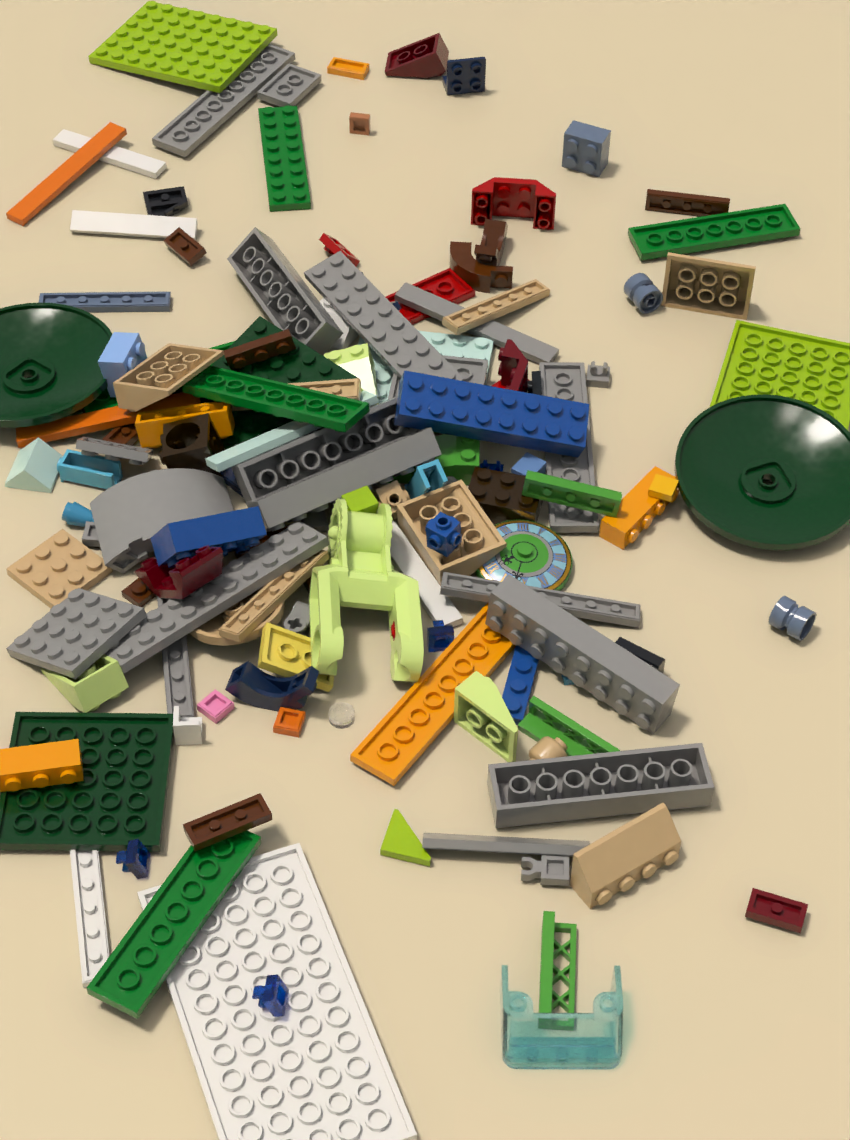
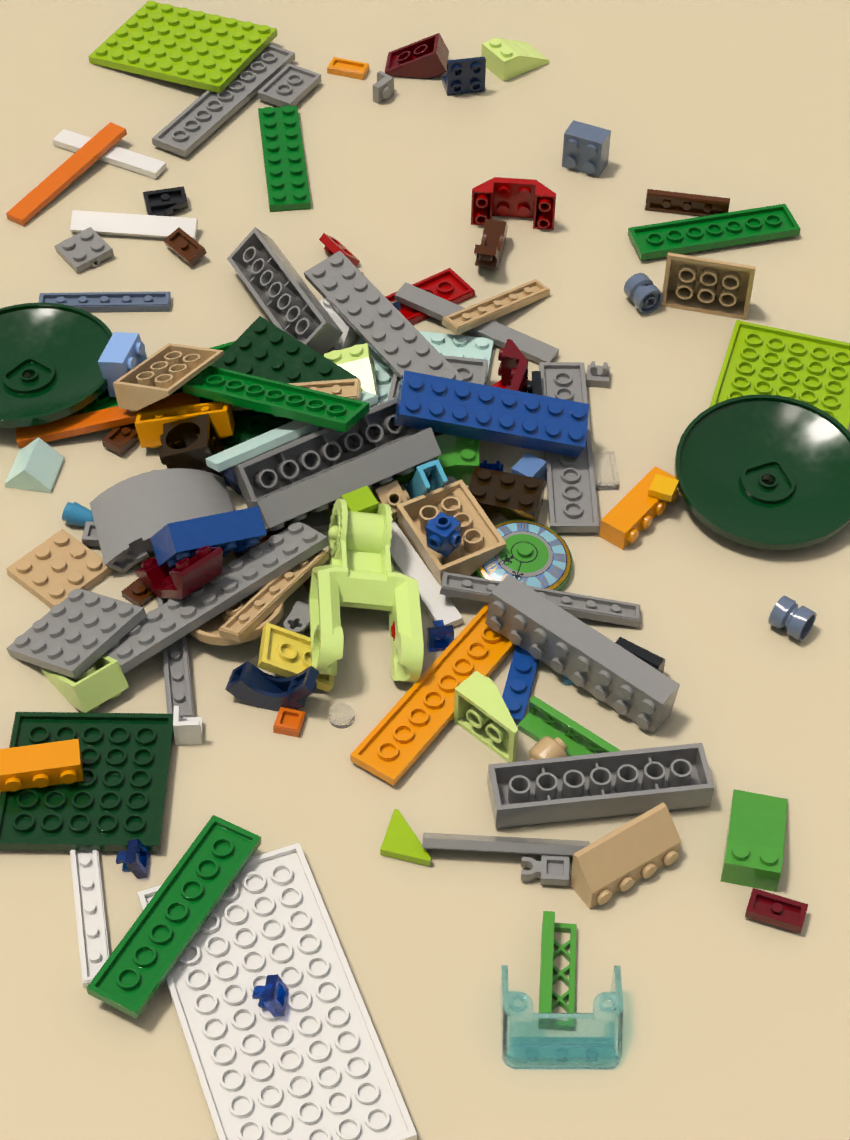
medium azure window [57,449,123,489] -> none
light grey plate [76,436,153,465] -> none
reddish brown plate [183,793,272,852] -> none
bright pink tile [197,689,234,724] -> none
reddish brown plate [224,329,296,370] -> none
nougat plate [349,112,370,135] -> none
reddish brown arch [450,241,513,293] -> none
bright green fence [522,470,622,517] -> none
none -> light grey plate [55,227,114,274]
none -> light grey bracket [373,71,394,104]
none -> yellowish green slope [481,38,549,81]
none -> clear tile [592,451,620,491]
none -> bright green slope [720,789,788,892]

